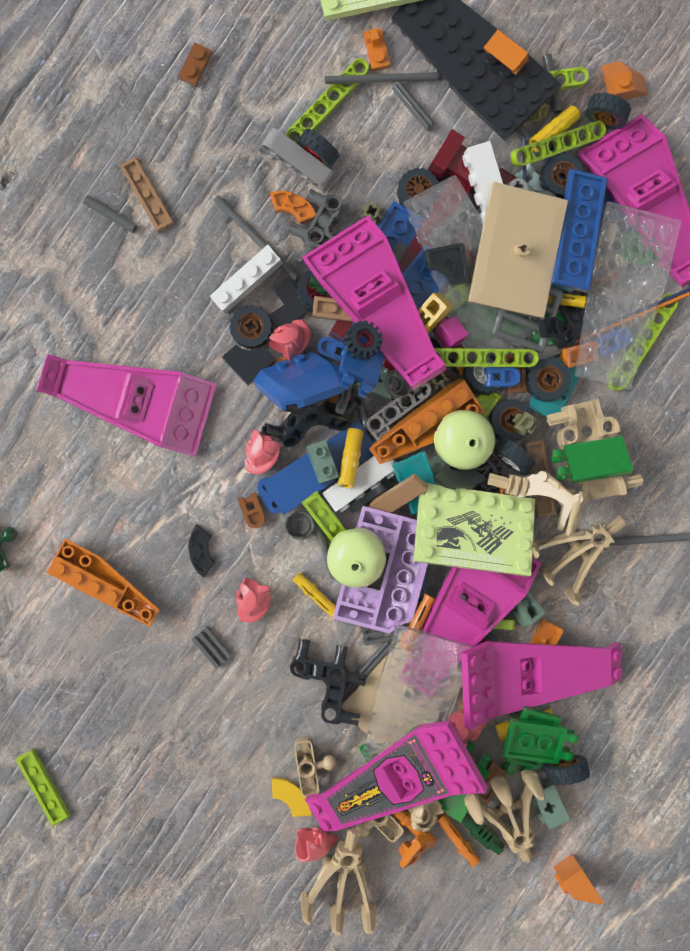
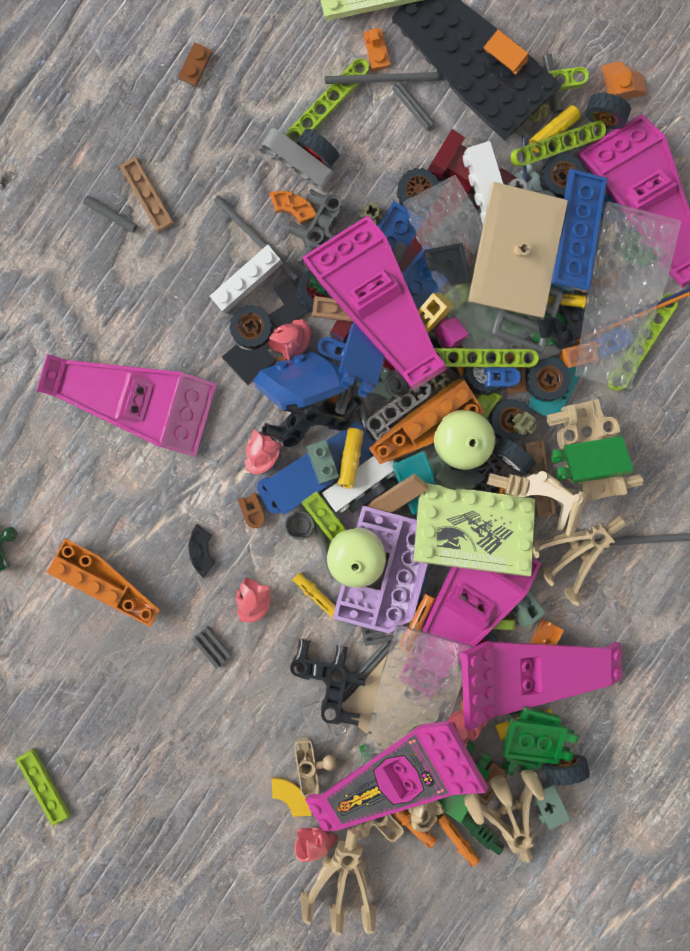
black bush [343,320,383,360] -> none
orange hinge [398,834,433,869] -> none
orange slope [554,854,604,905] -> none

